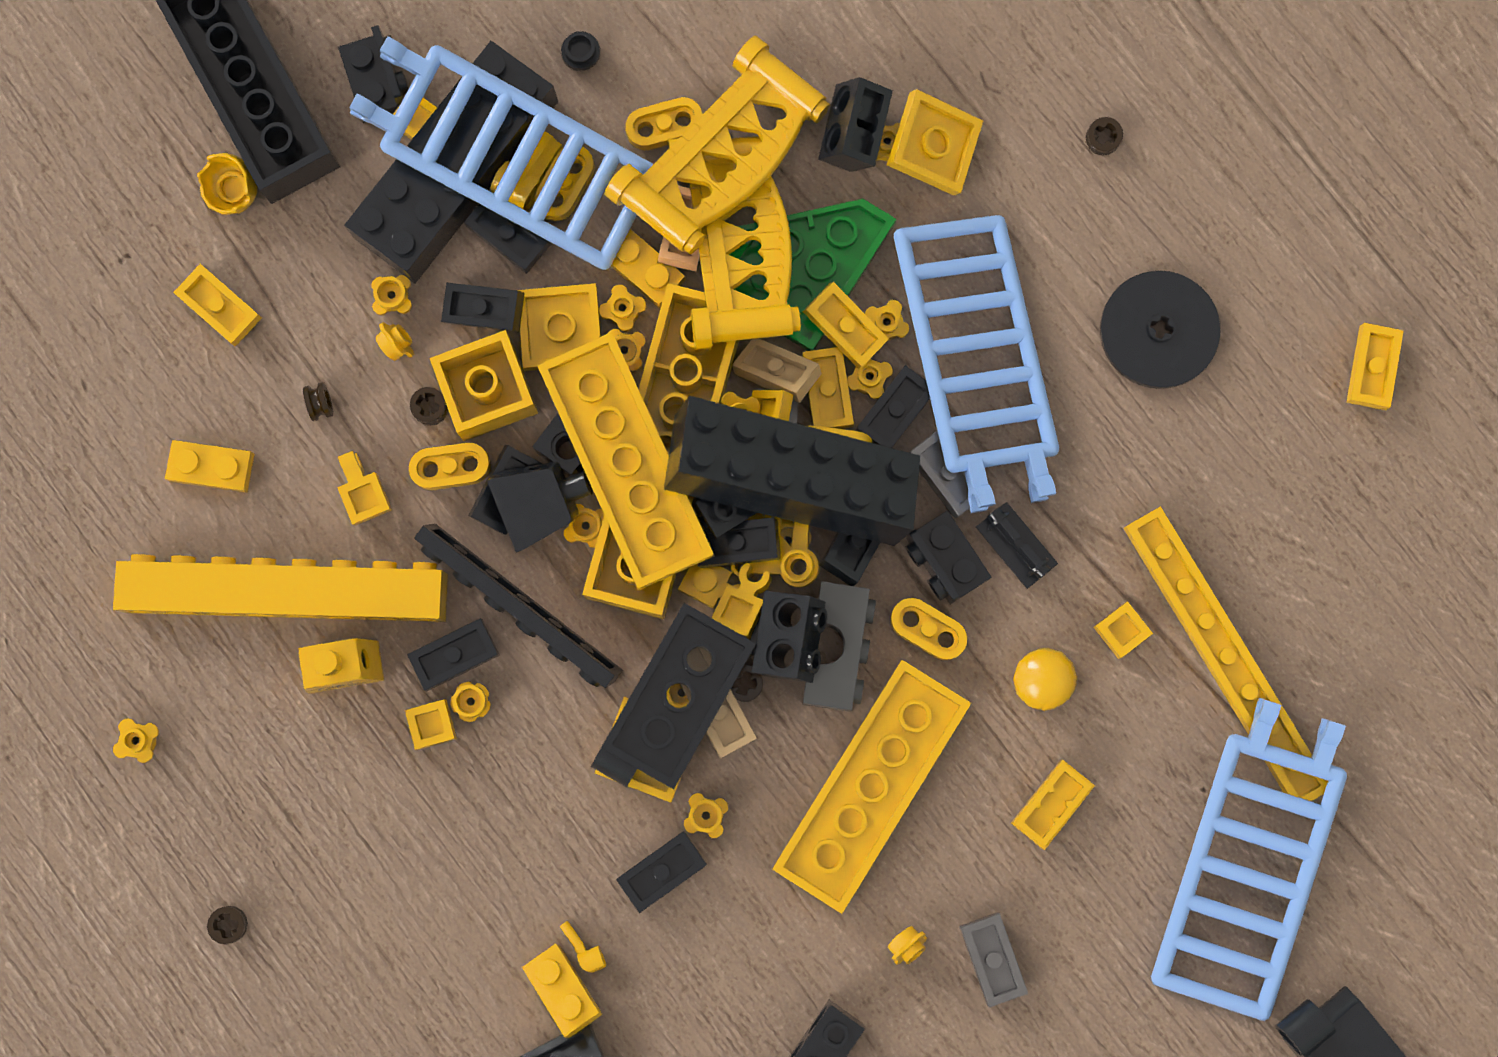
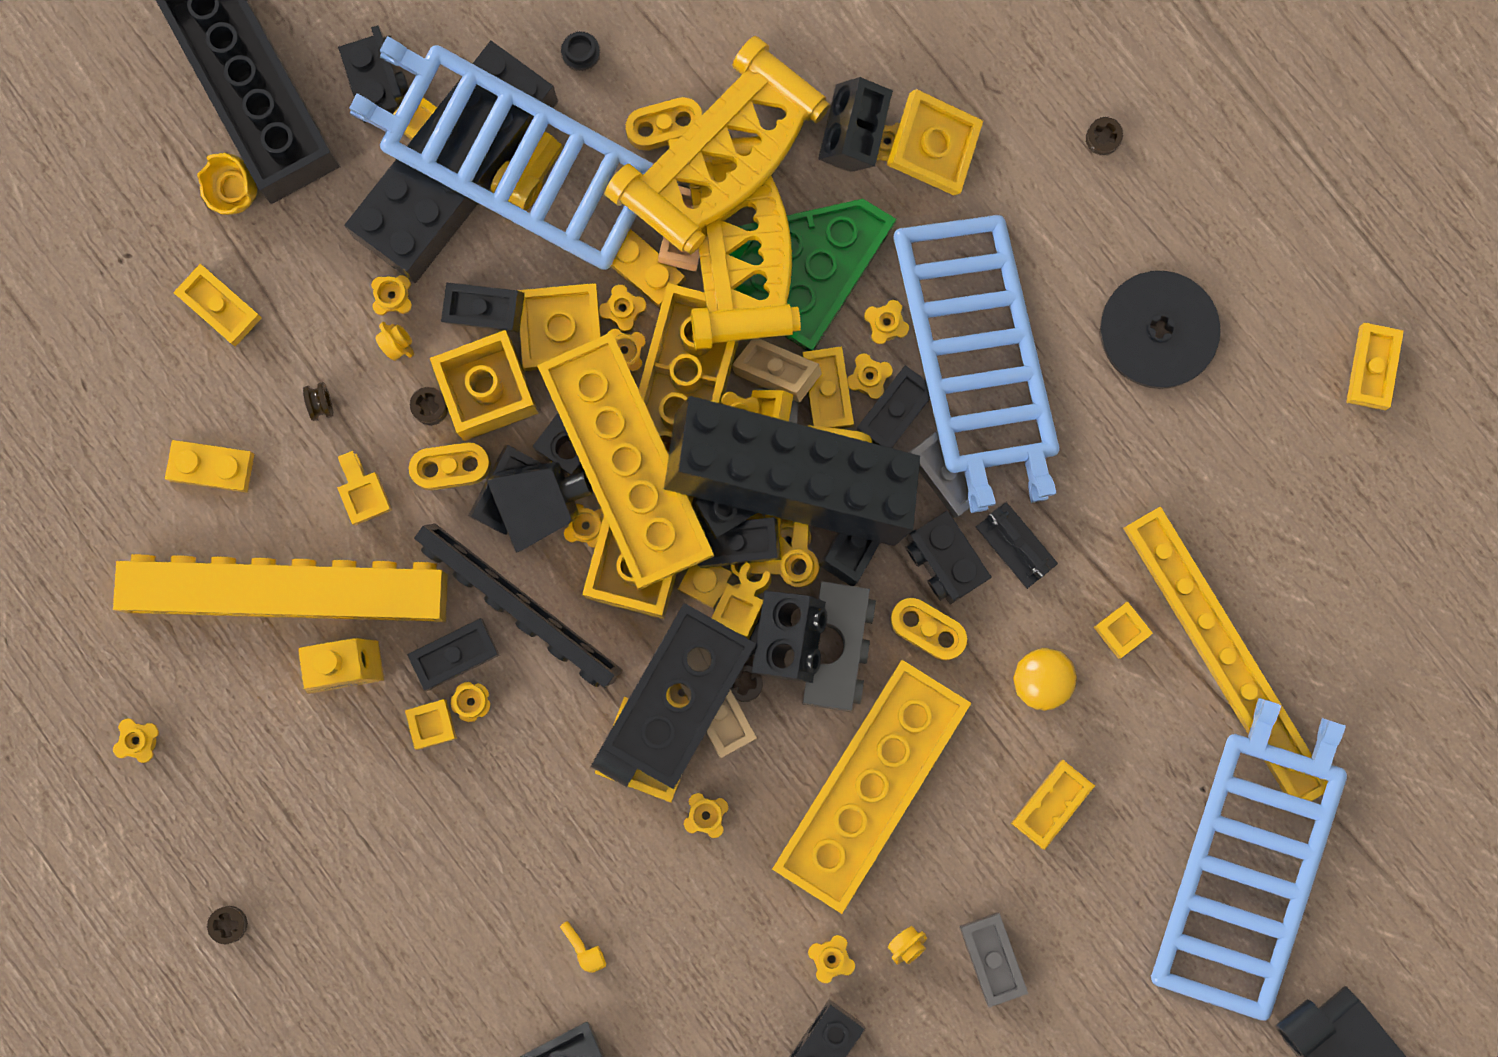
black plate [464,204,551,274] -> none
yellow plate [522,943,603,1039] -> none
yellow plate [535,146,595,221] -> none
black plate [616,831,707,913] -> none
yellow plate [802,282,889,368] -> none
none -> yellow plate [808,935,855,983]

